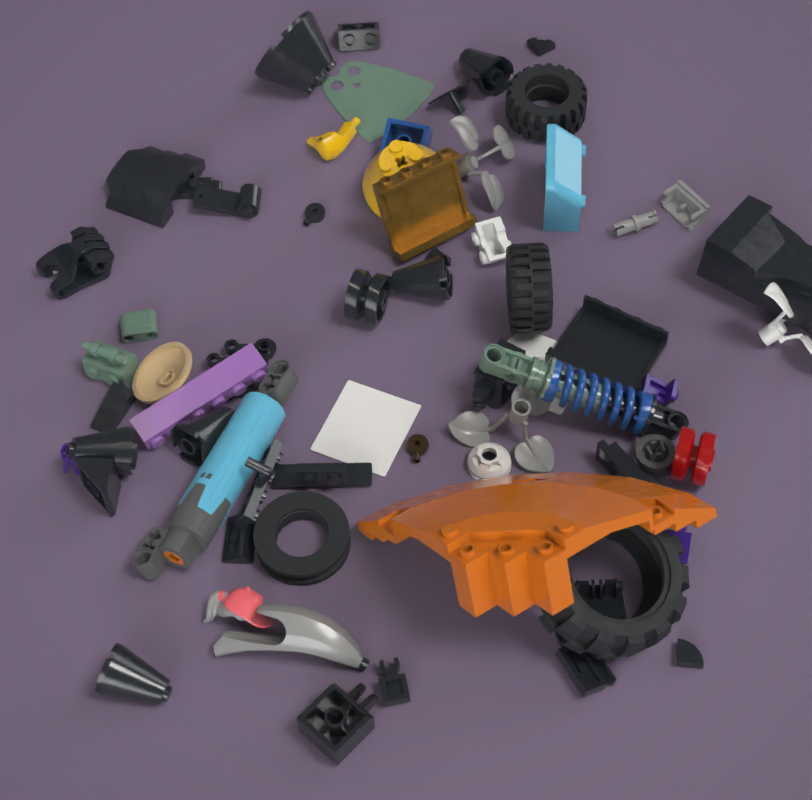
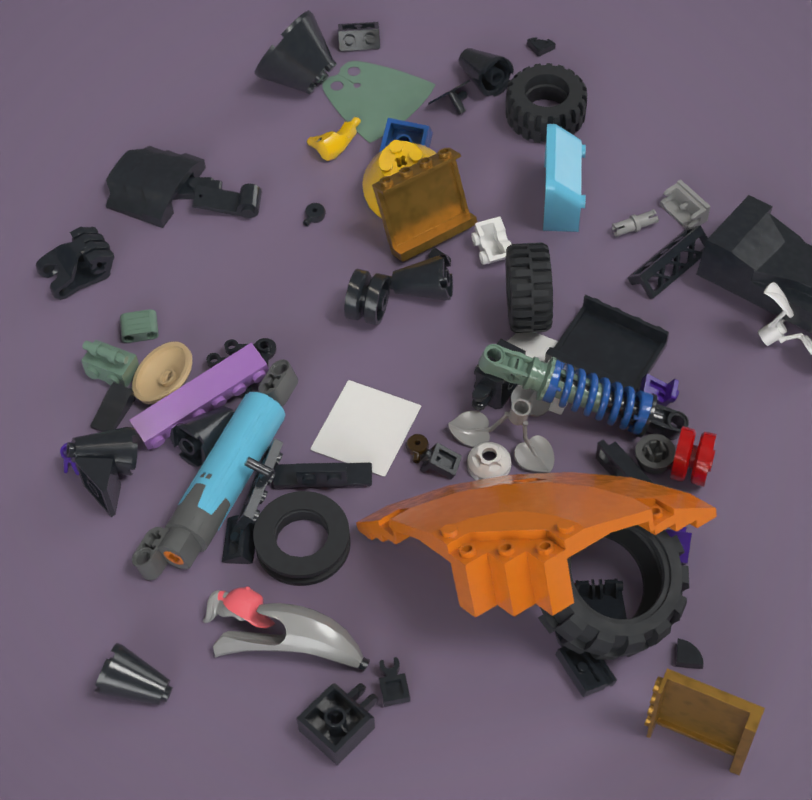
light grey plant [449,116,516,212] -> none
none -> black bracket [420,443,462,479]
none -> black fence [627,225,708,299]
none -> pearl gold panel [644,668,765,776]

